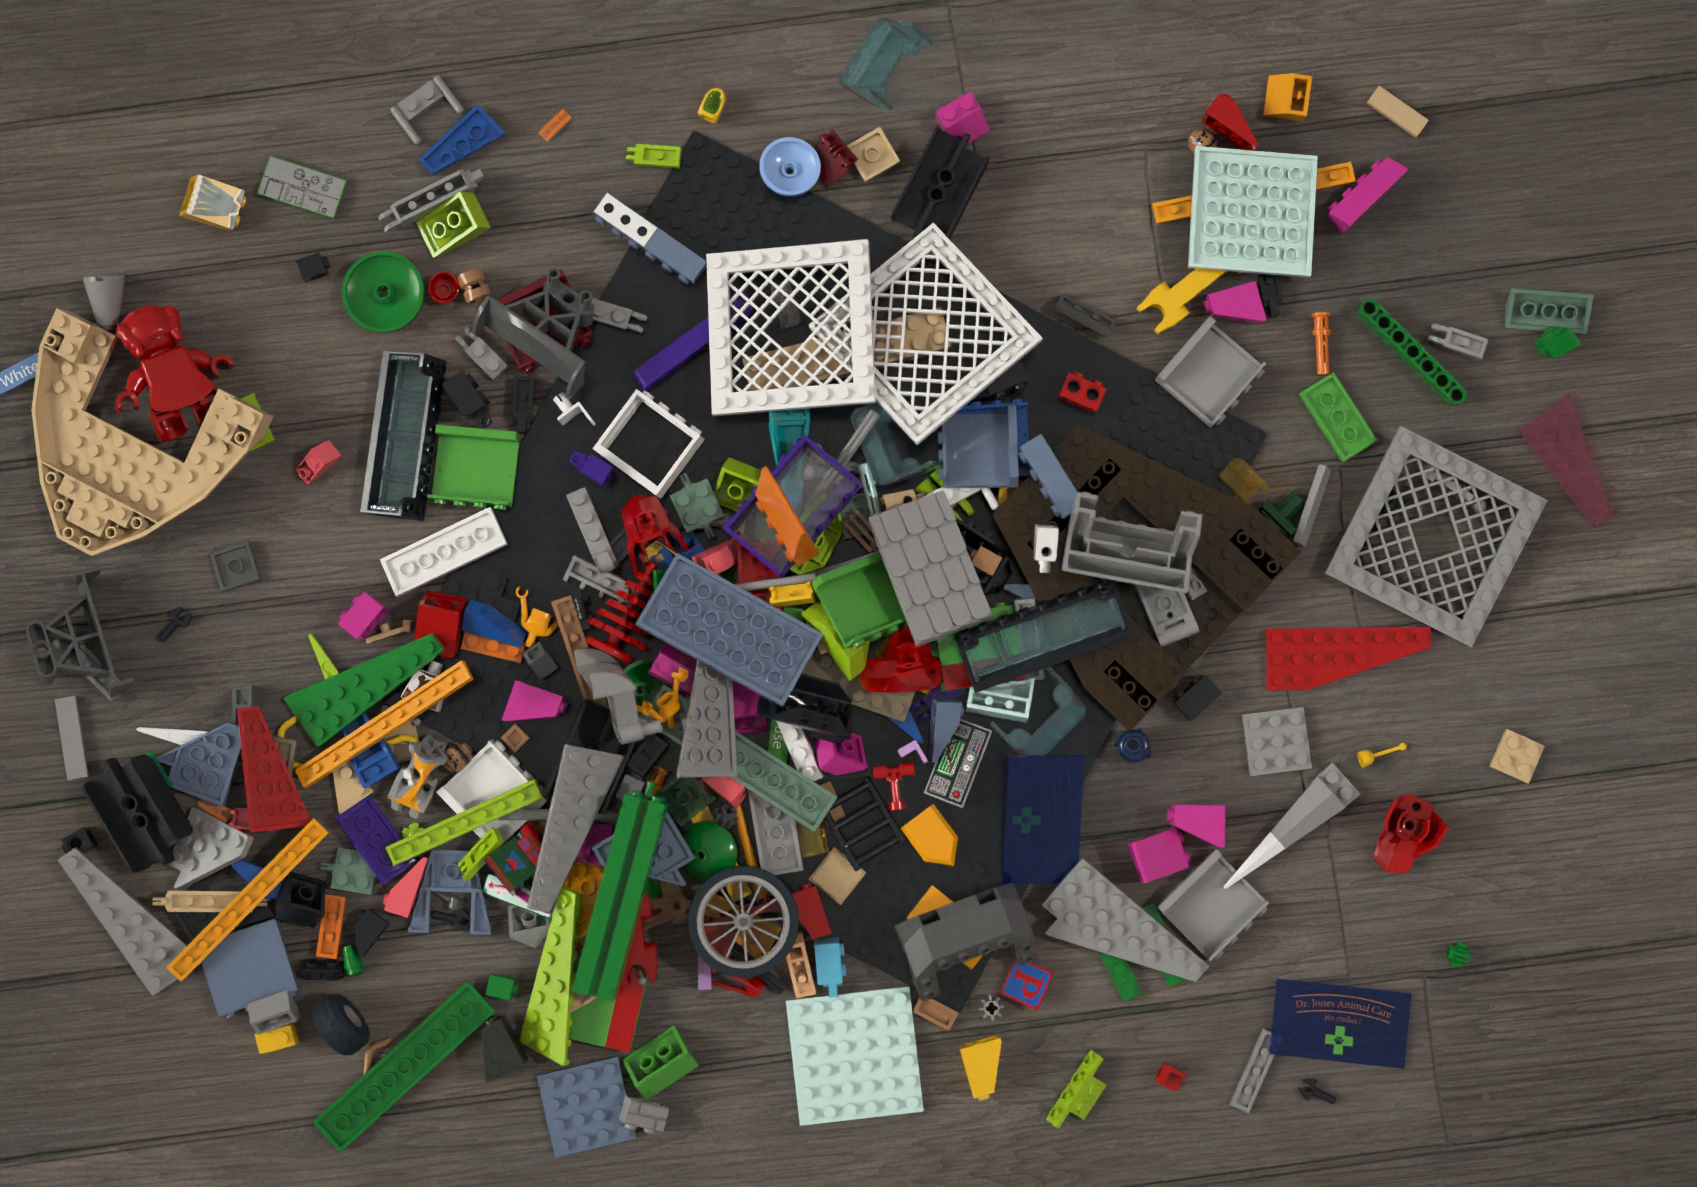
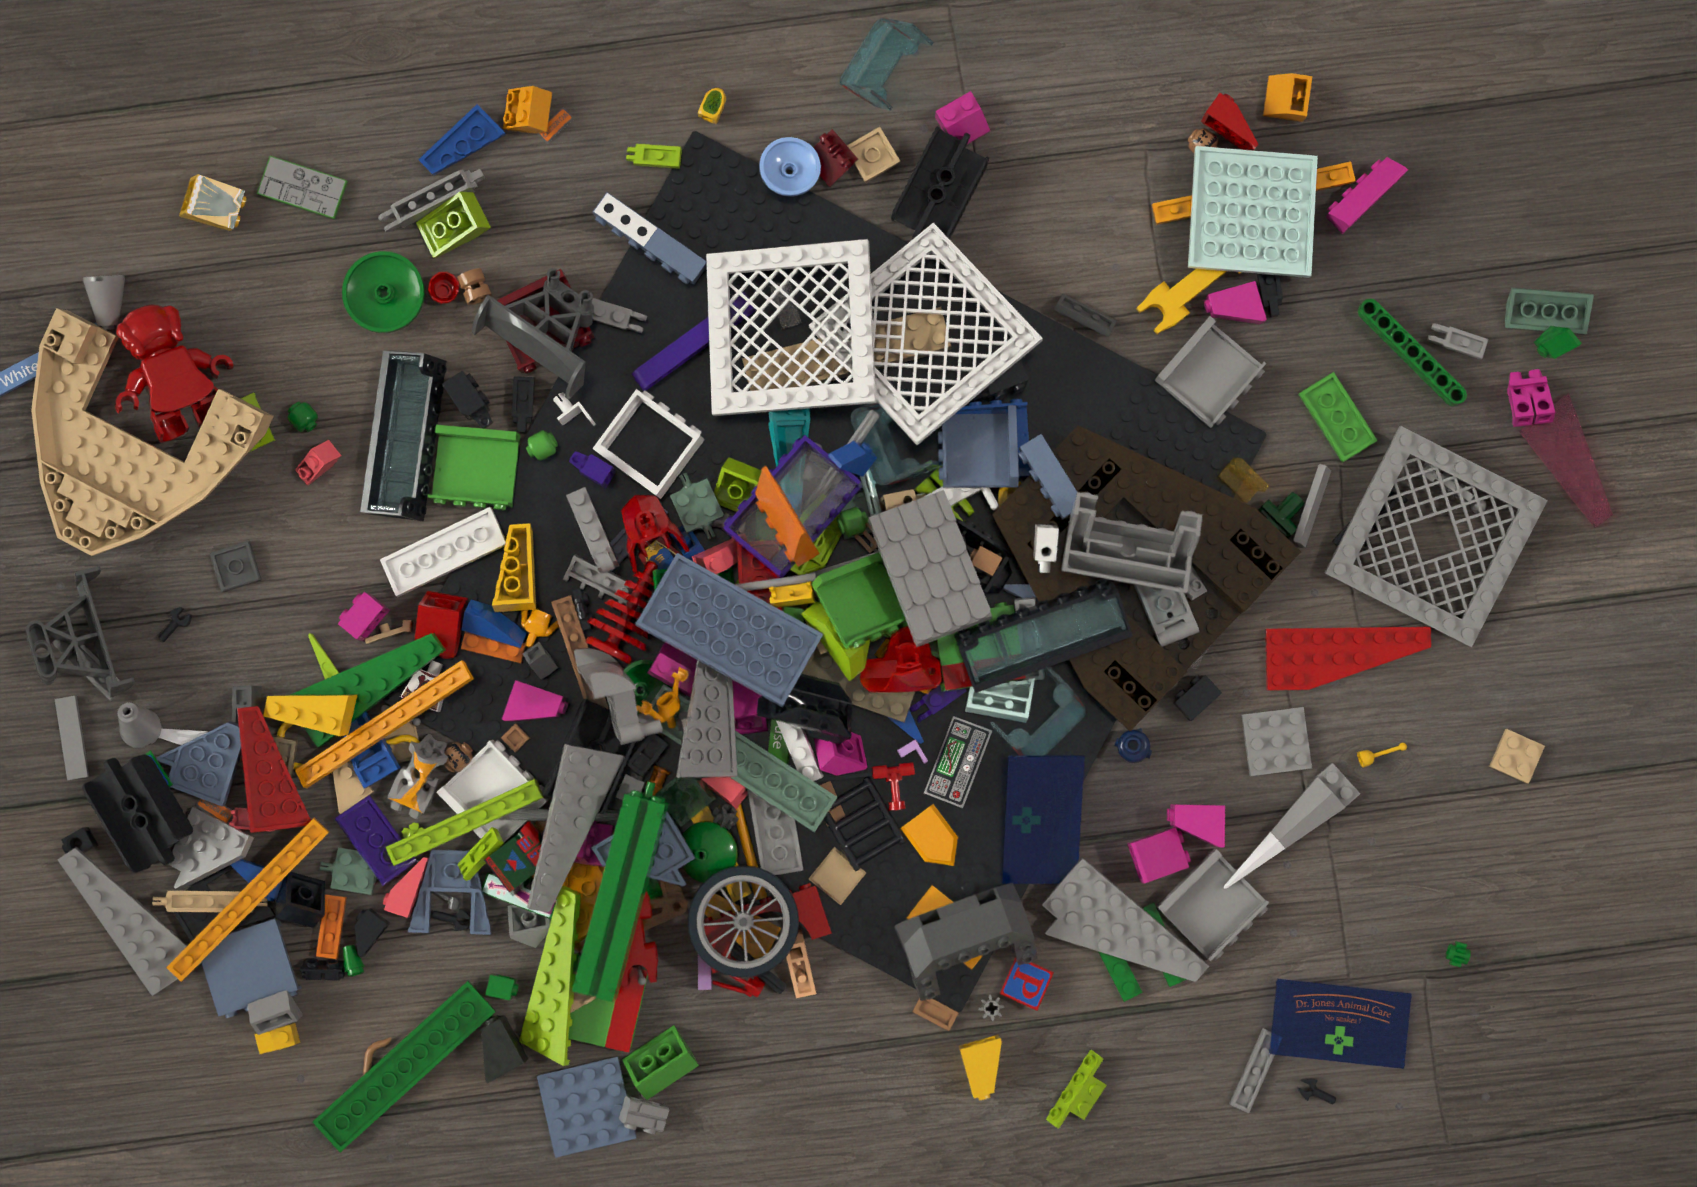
black brick [296,252,330,283] -> none
black wheel [312,994,370,1056] -> none
light grey plate [390,75,464,145] -> none
light grey hinge [455,327,508,380] -> none
light aqua plate [786,986,924,1126] -> none
clear yellow hinge [795,820,829,858] -> none
medium azure hinge [814,937,846,998] -> none
sand blue slope [927,697,964,763] -> none
red brick [1058,372,1107,414] -> none
red panel [1154,1062,1187,1092] -> none
orange pin [1312,312,1331,375] -> none
tan tile [1366,86,1429,138] -> none
red piece [1373,794,1449,873] -> none
none -> light grey cone [117,703,162,748]
none -> yellow wedge [263,695,357,736]
none -> green head [287,401,318,432]
none -> yellow wedge [492,523,536,612]
none -> light orange slope [503,86,552,133]
none -> bright green head [526,430,558,461]
none -> blue slope [828,441,878,477]
none -> bright green head [837,507,869,537]
none -> dark pink hips [1507,369,1556,427]

